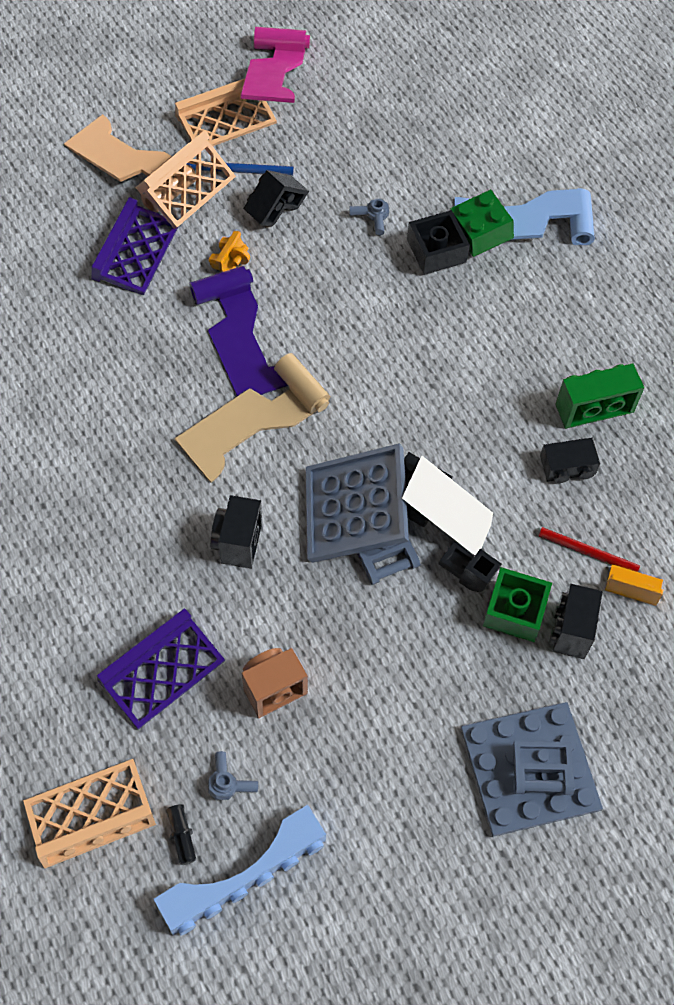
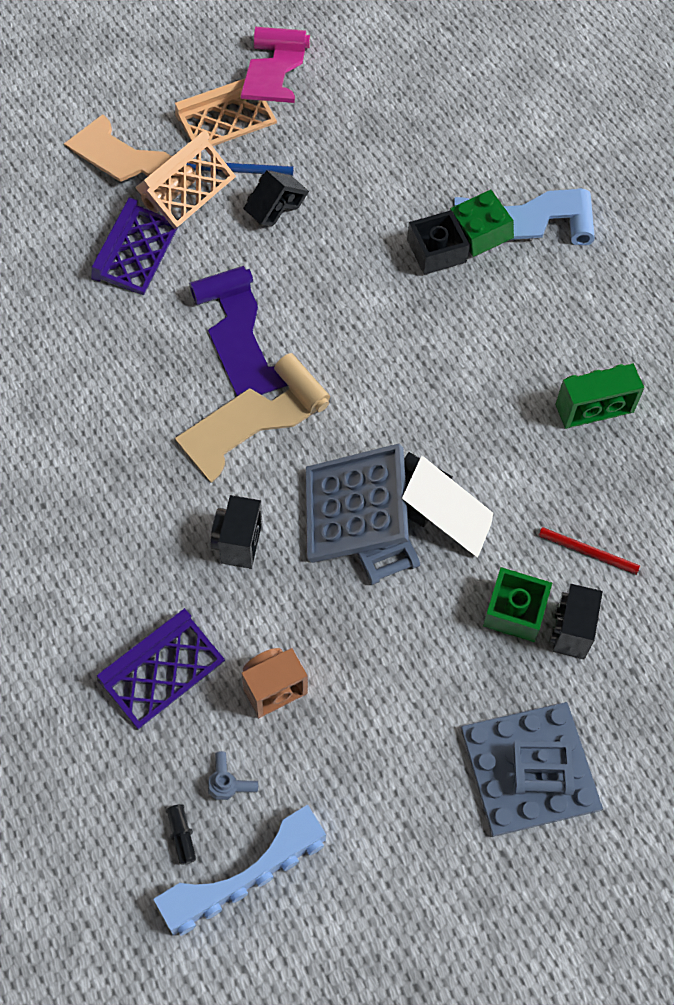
light nougat fence [23,759,156,869] -> none
light orange hips [208,231,250,272] -> none
sand blue piece [349,199,389,236] -> none
black brick [438,541,502,592] -> none
black brick [540,437,600,483] -> none
light orange panel [605,565,664,606] -> none

